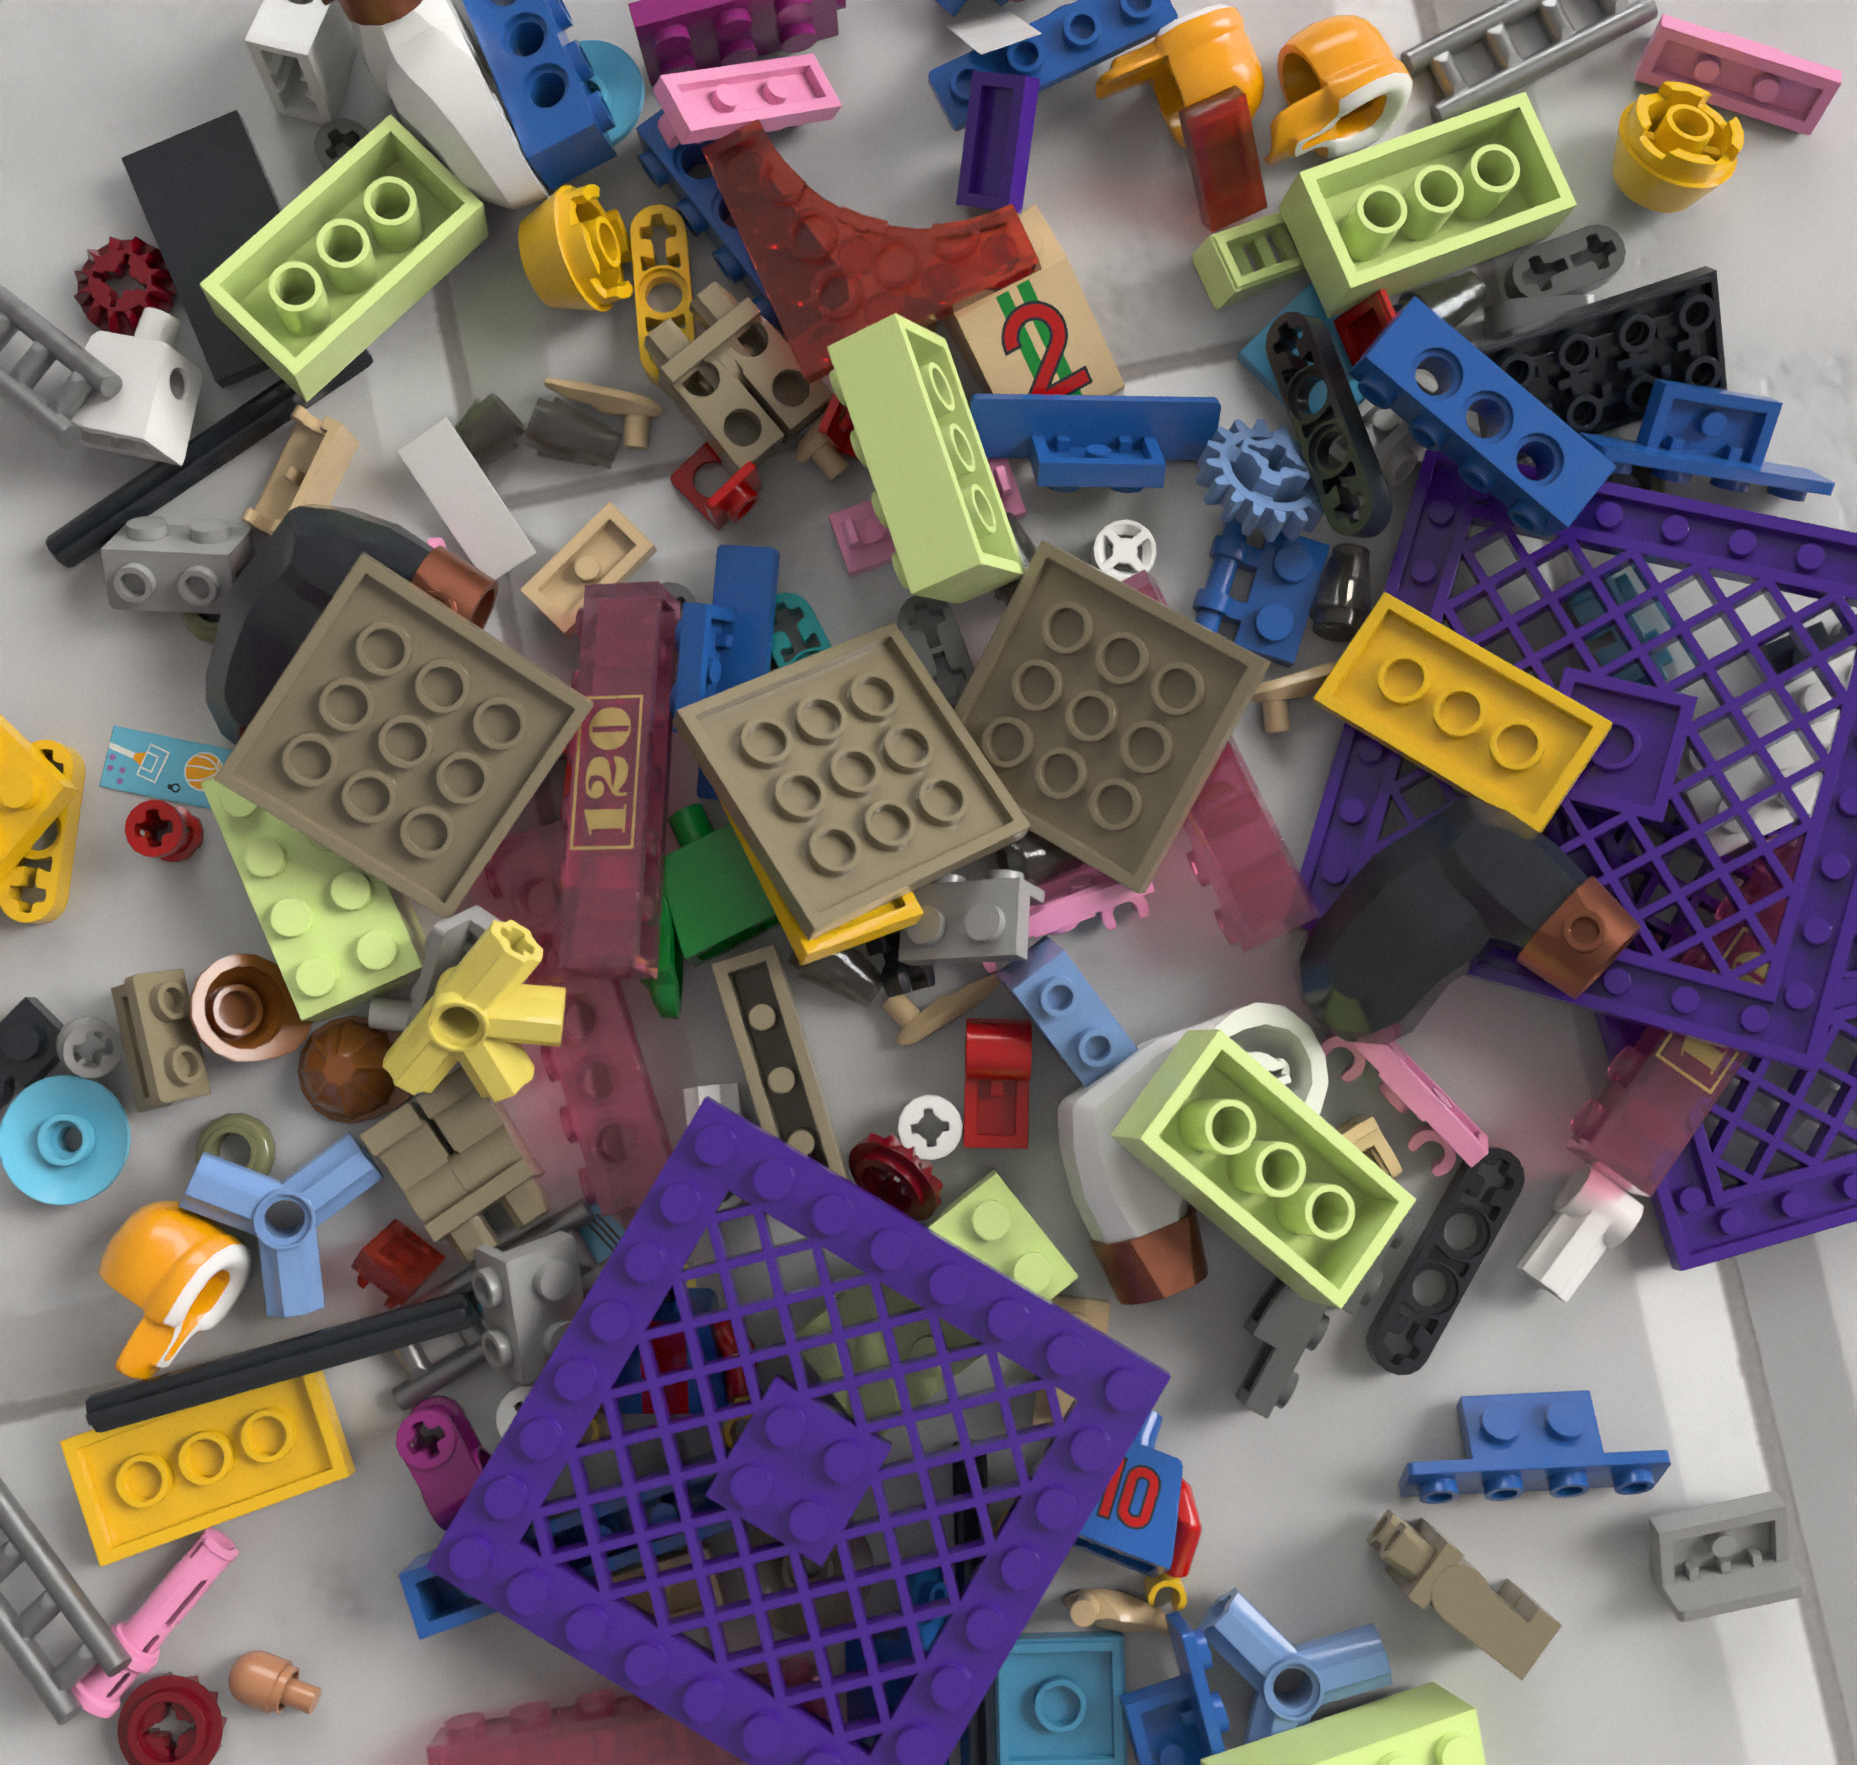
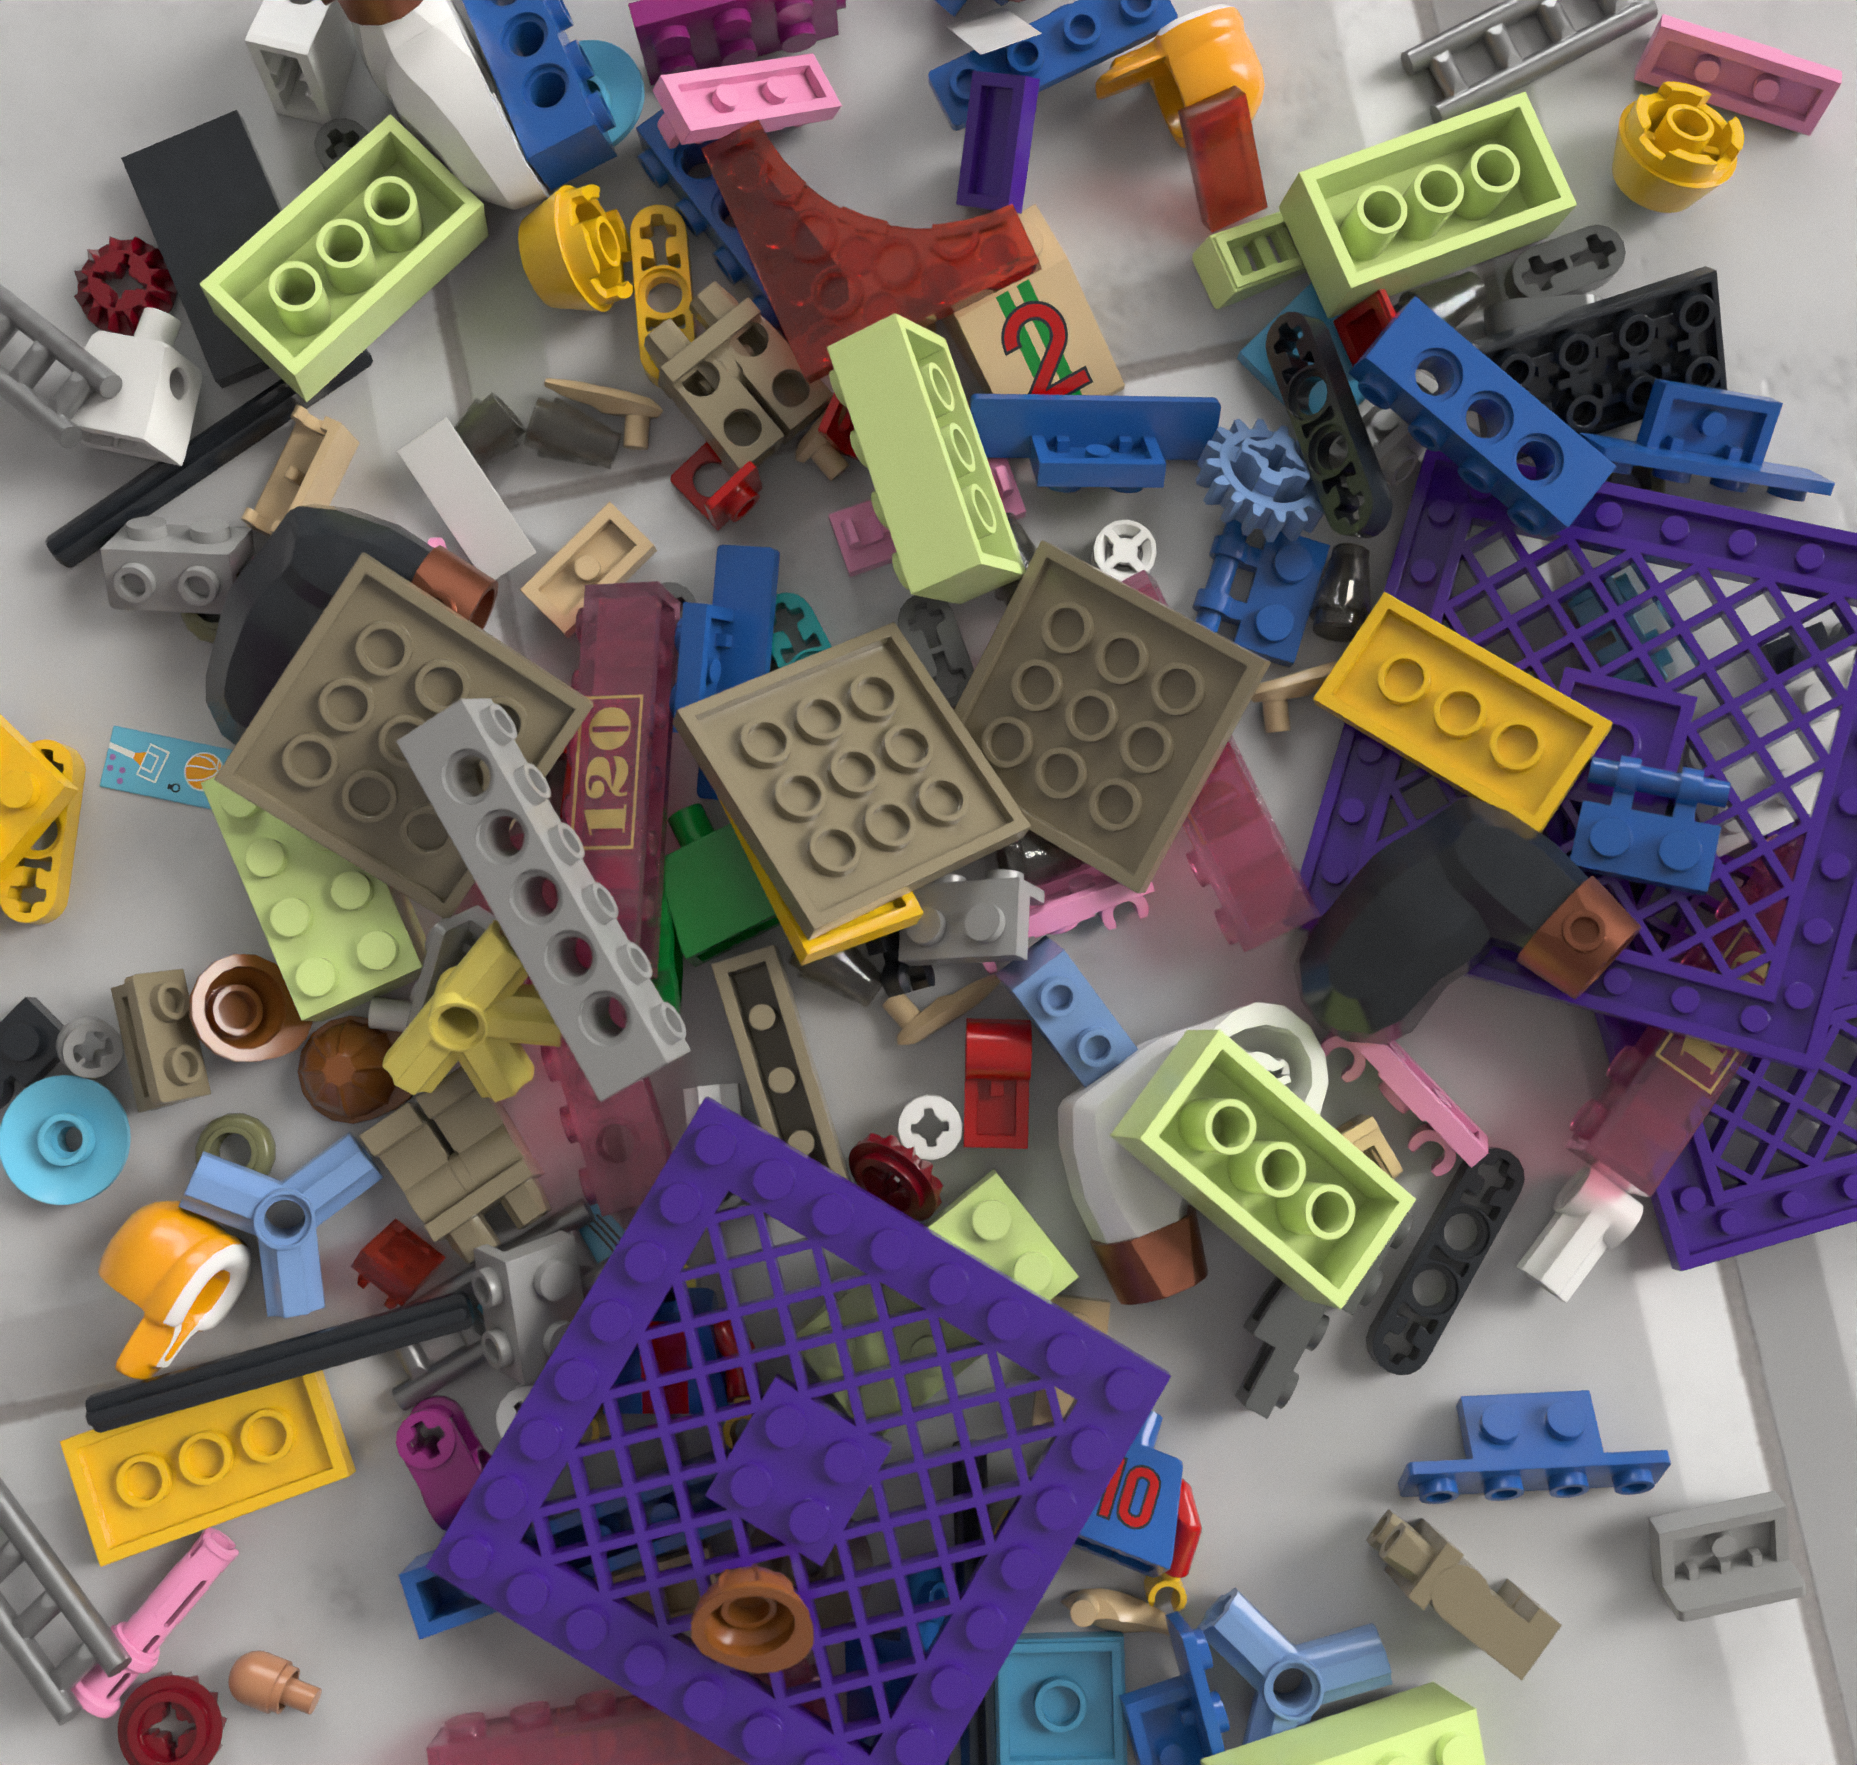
red bush [124,800,204,863] -> none
light orange piece [1264,15,1413,165] -> none
none -> light grey brick [396,698,691,1102]
none -> dark orange piece [691,1563,814,1674]
none -> blue plate [1570,755,1731,896]

